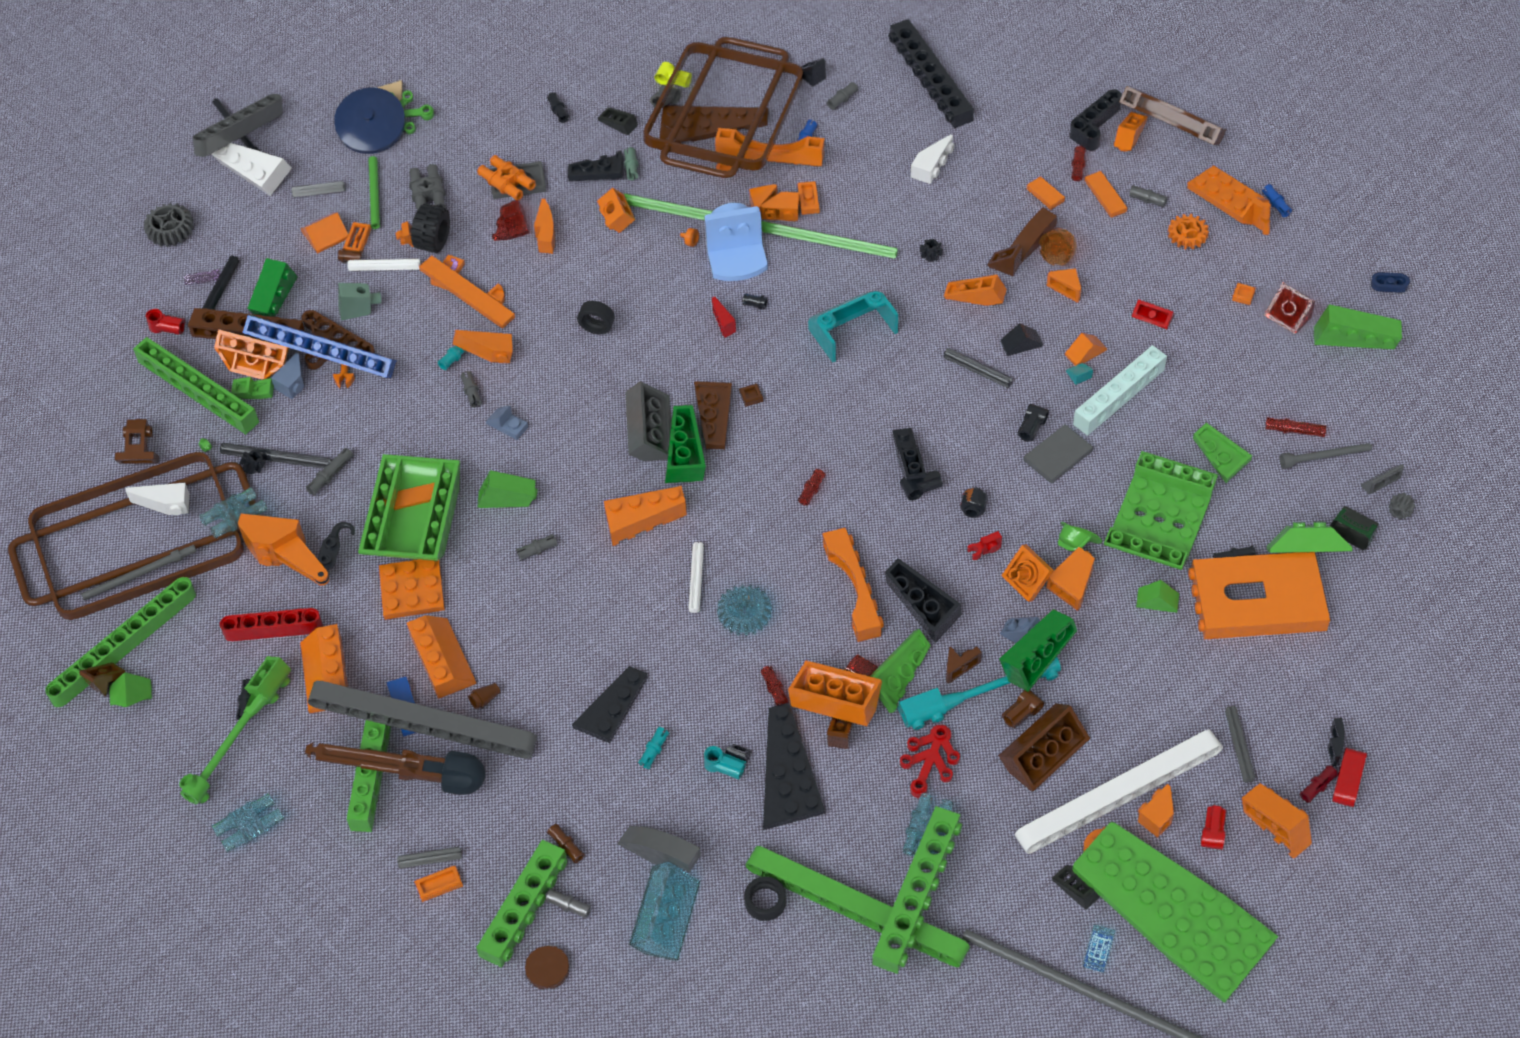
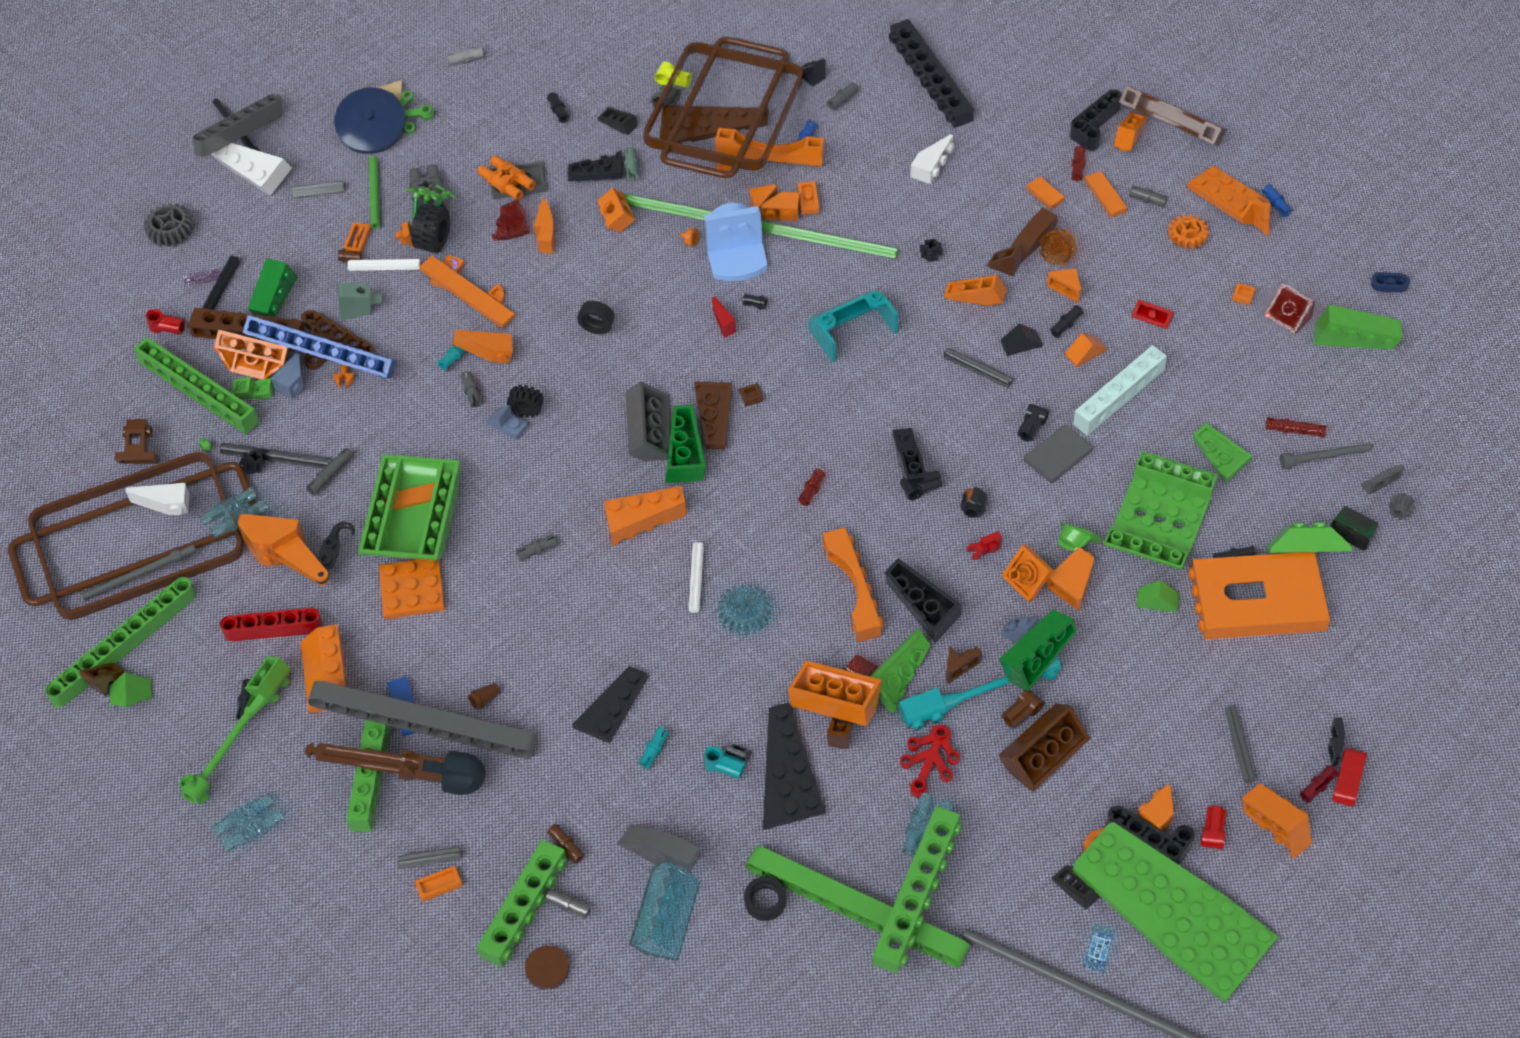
orange slope [300,212,348,254] -> none
orange slope [406,615,477,699] -> none
bright green slope [477,470,538,508] -> none
clear red pin [760,666,789,706] -> none
white beam [1015,729,1223,854] -> none
teal slope [1066,363,1093,385] -> none
none -> bright green plant [405,185,456,219]
none -> light grey pin [447,46,484,65]
none -> black tyre [507,385,544,418]
none -> black pin [1050,305,1084,338]
none -> black beam [1106,805,1195,865]

